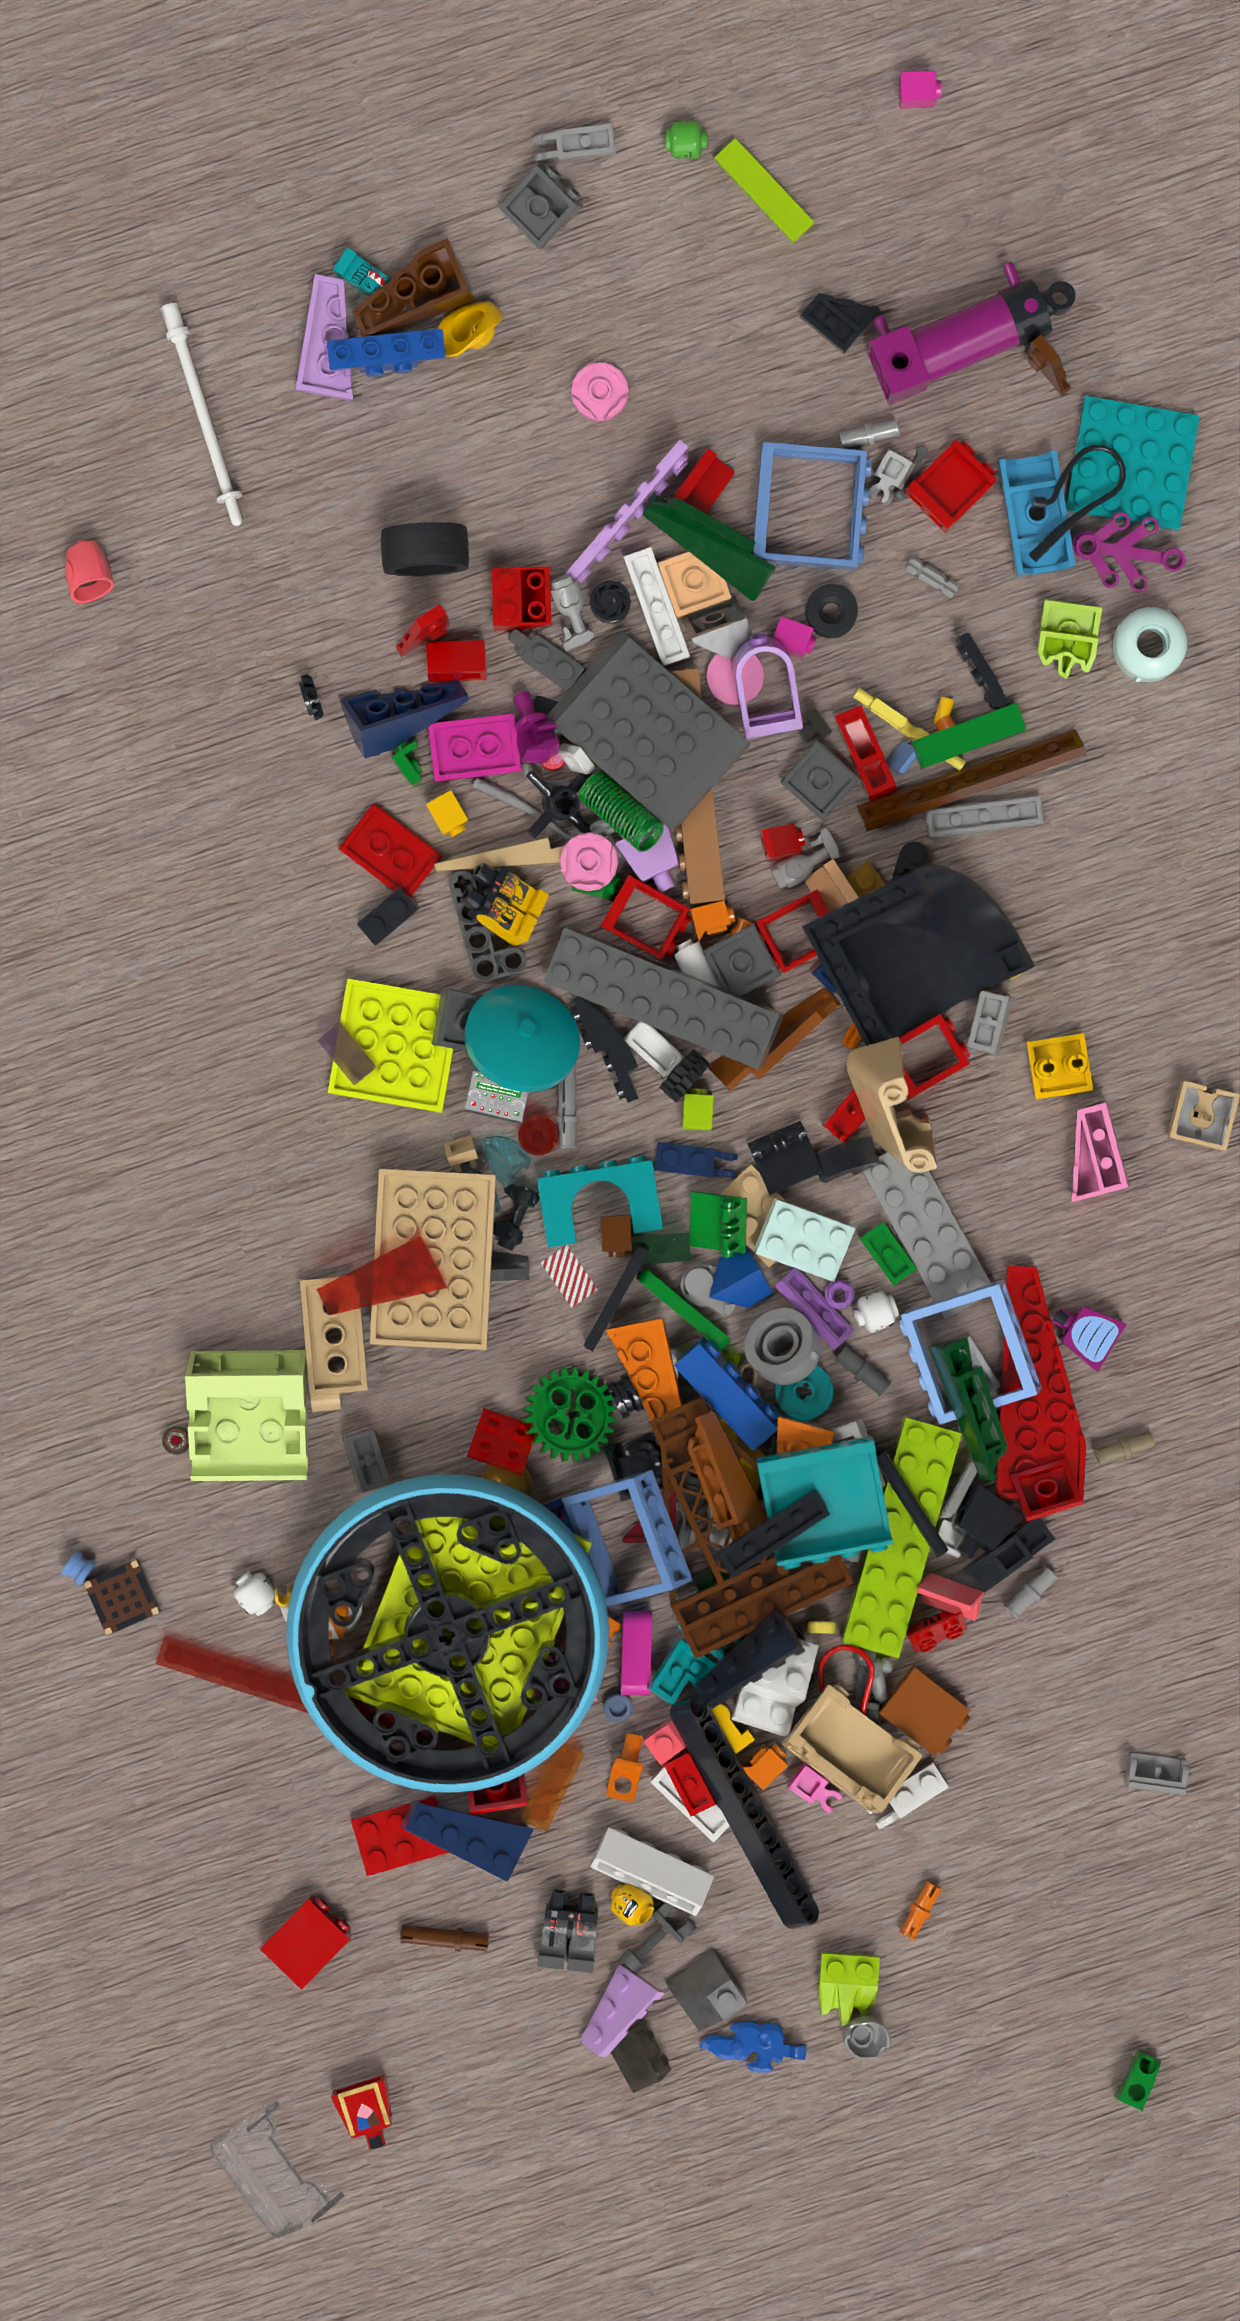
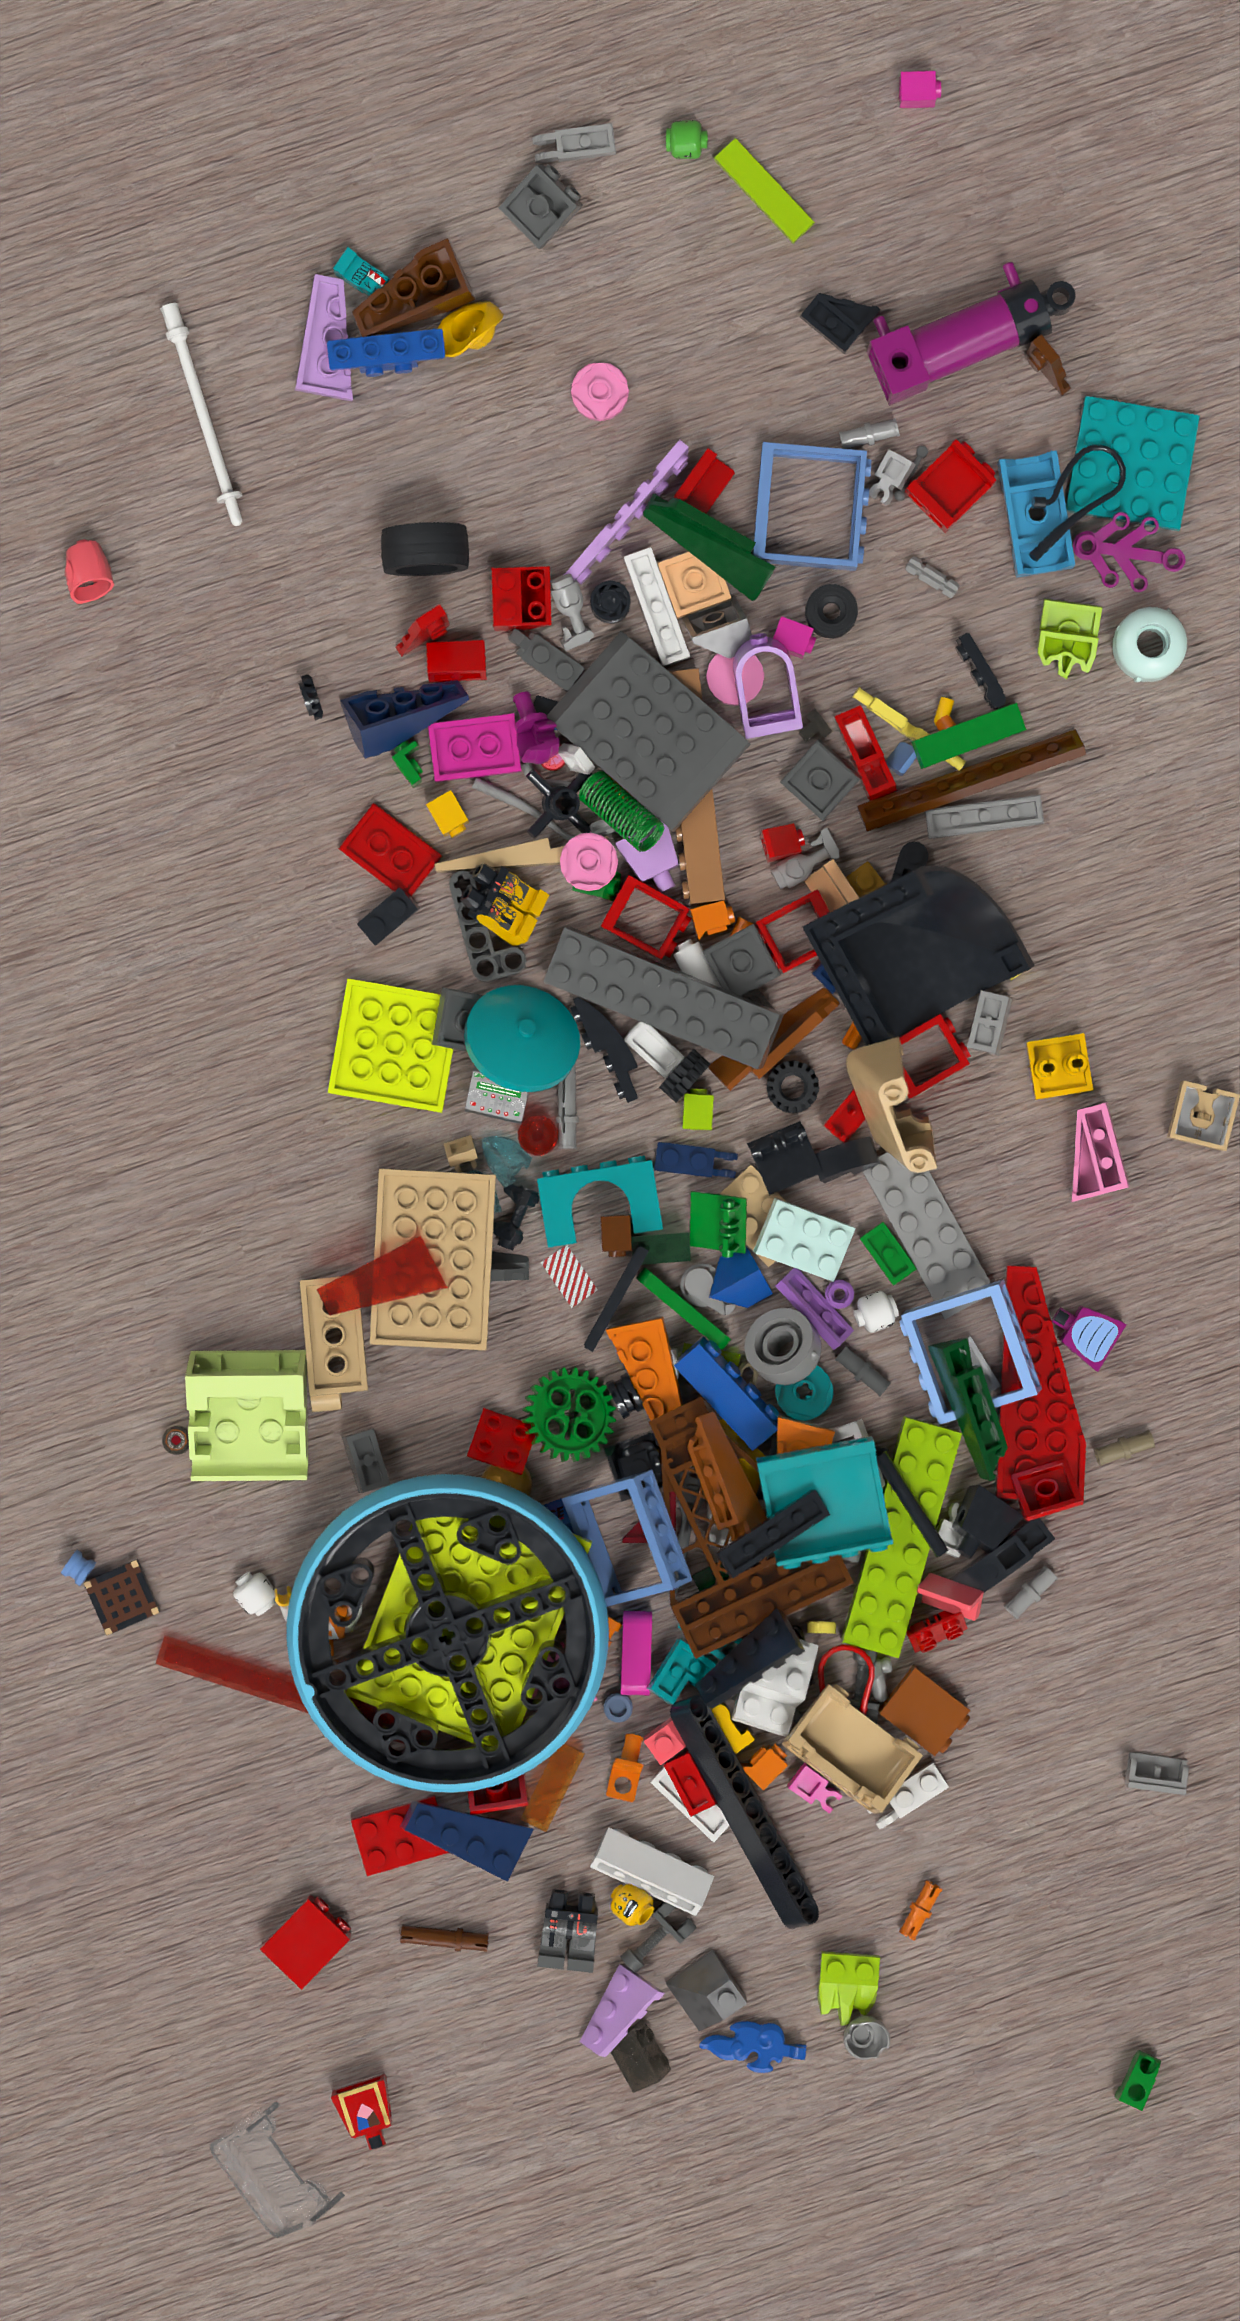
tile [317,1022,377,1086] -> none
light grey tile [939,1462,977,1518] -> none
none -> black tyre [766,1061,819,1113]

